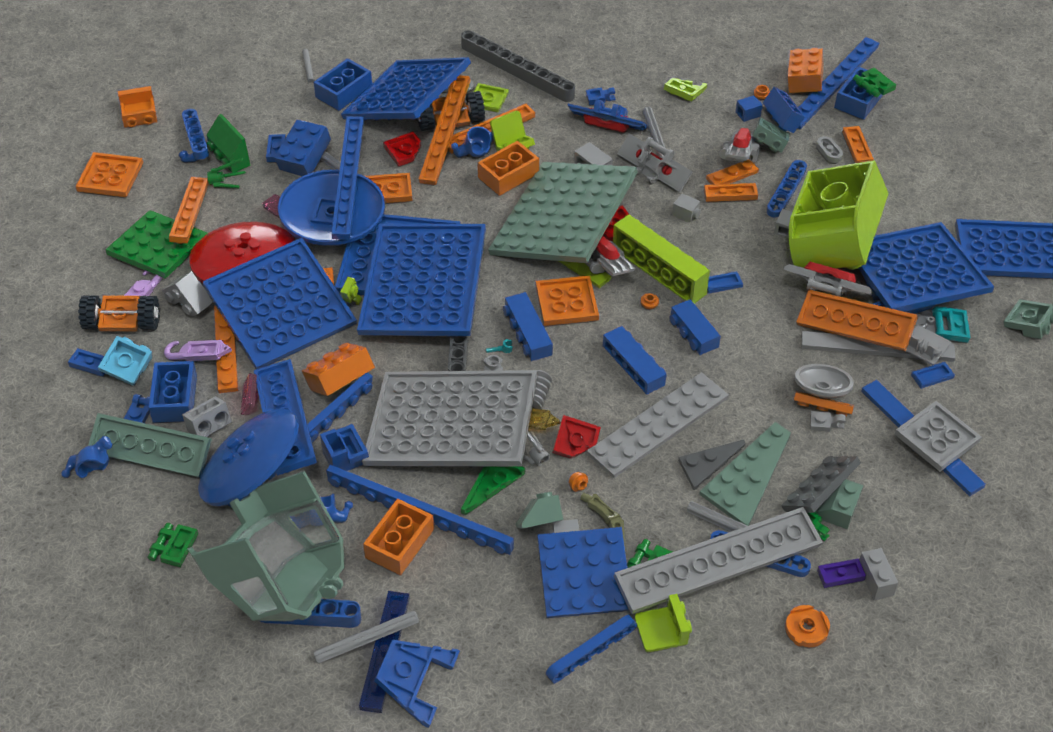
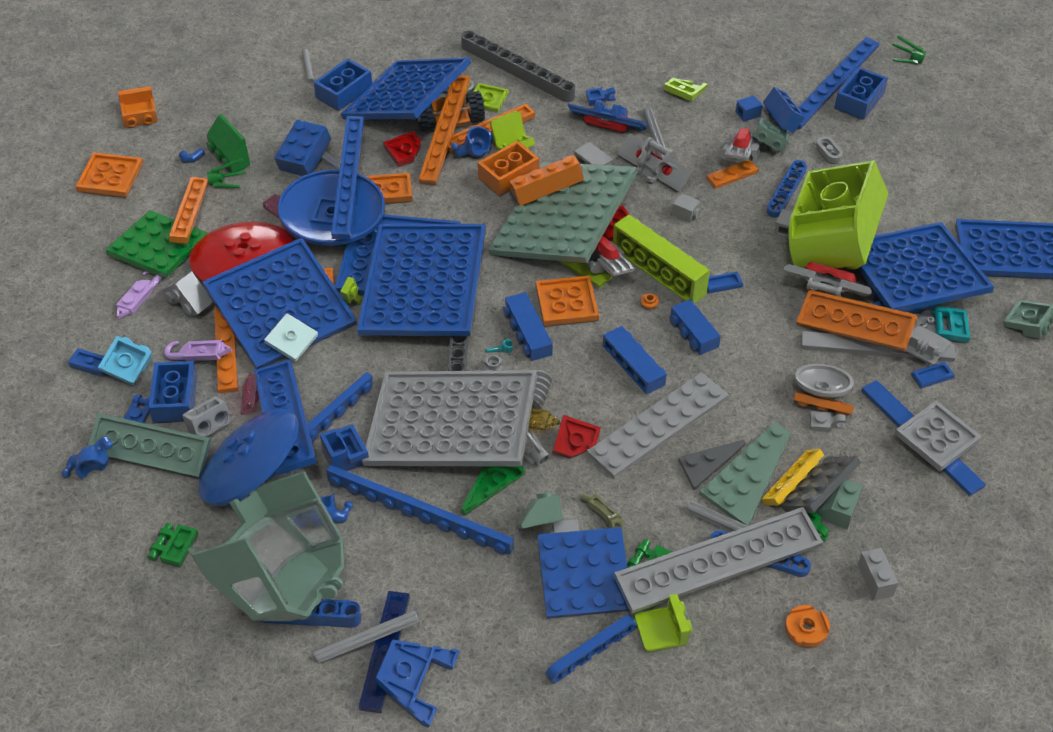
plate [78,295,160,332] -> none
blue beam [182,109,209,160] -> none
blue plate [266,134,286,162] -> none
orange brick [302,343,375,396] -> none
orange brick [363,498,434,575] -> none
orange plate [569,472,588,492] -> none
orange plate [704,183,758,202] -> none
orange plate [754,85,770,99] -> none
orange brick [788,48,824,93] -> none
dark purple plate [817,558,866,588] -> none
orange plate [842,126,874,163] -> none
green plate [853,67,896,98] -> none
none -> light aqua plate [264,313,318,362]
none -> orange slope [509,155,584,206]
none -> yellow plate [761,449,824,506]
none -> green plant [892,36,926,65]

